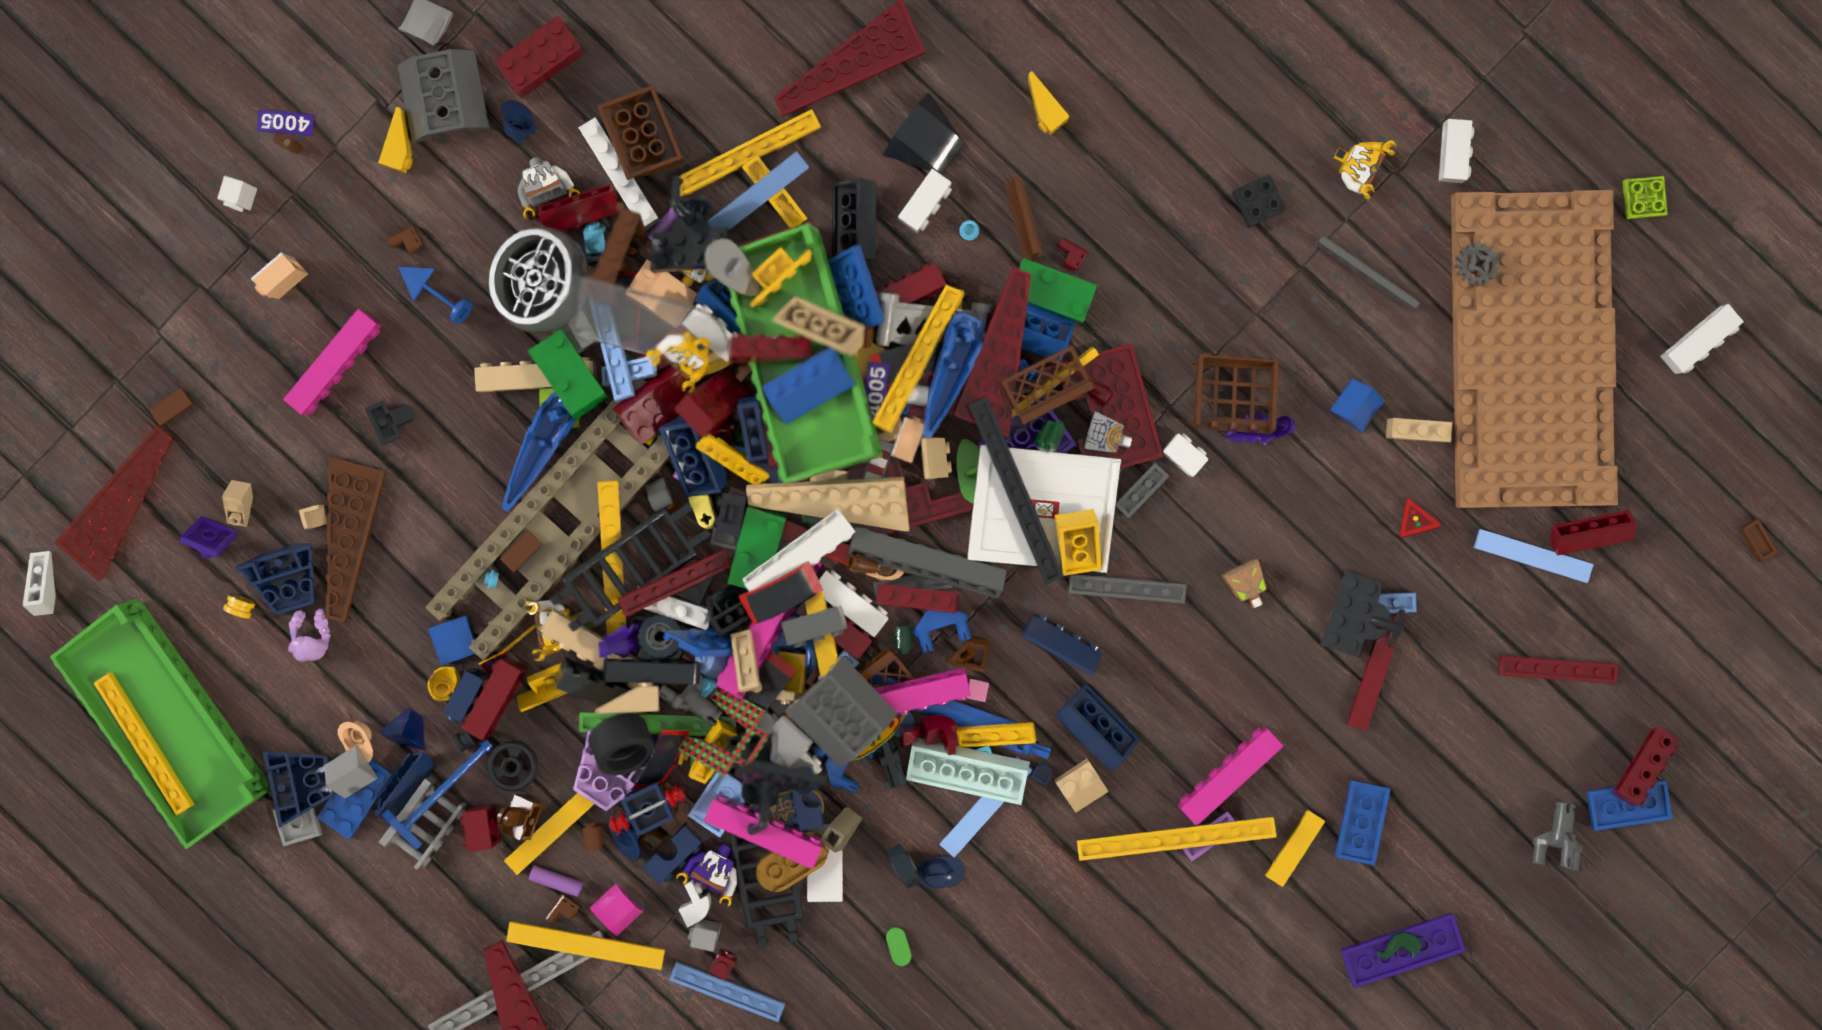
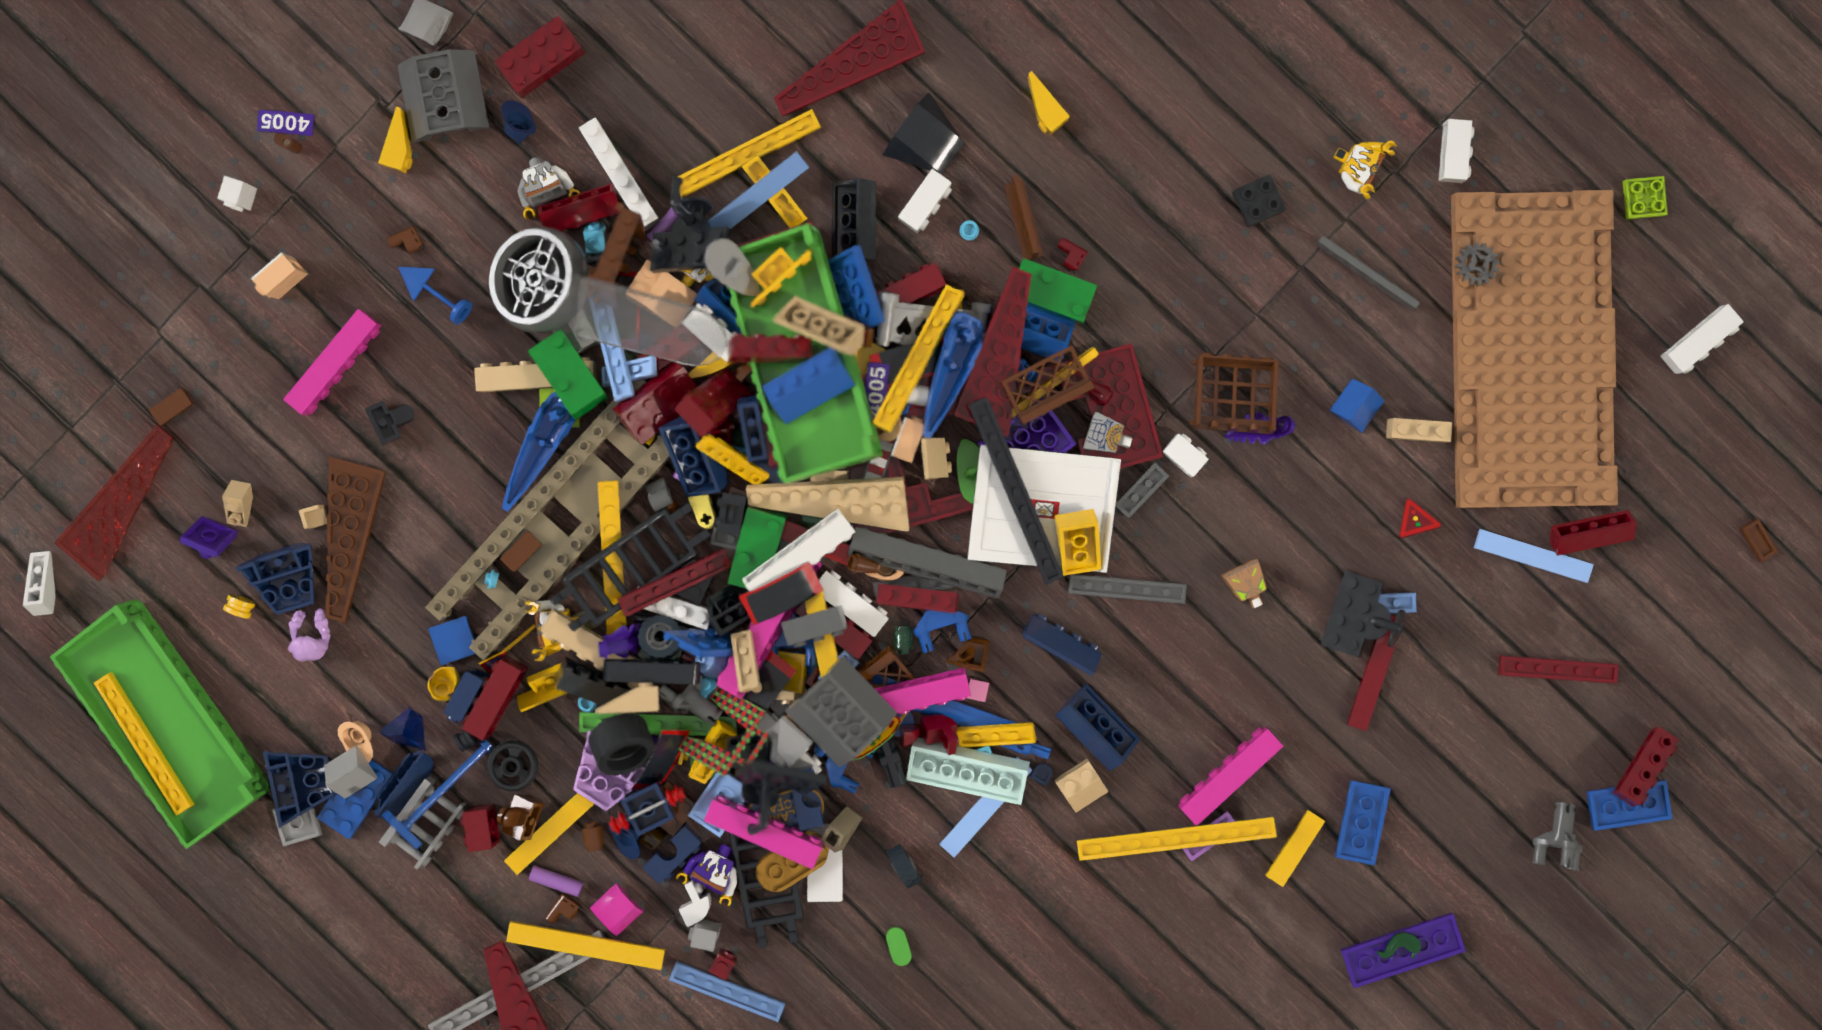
reddish brown slope [597,85,683,180] -> none
torso [646,332,710,393] -> none
dark blue piece [918,856,964,889] -> none
dark green brick [1034,420,1066,453] -> none
none -> medium azure plate [578,697,597,712]

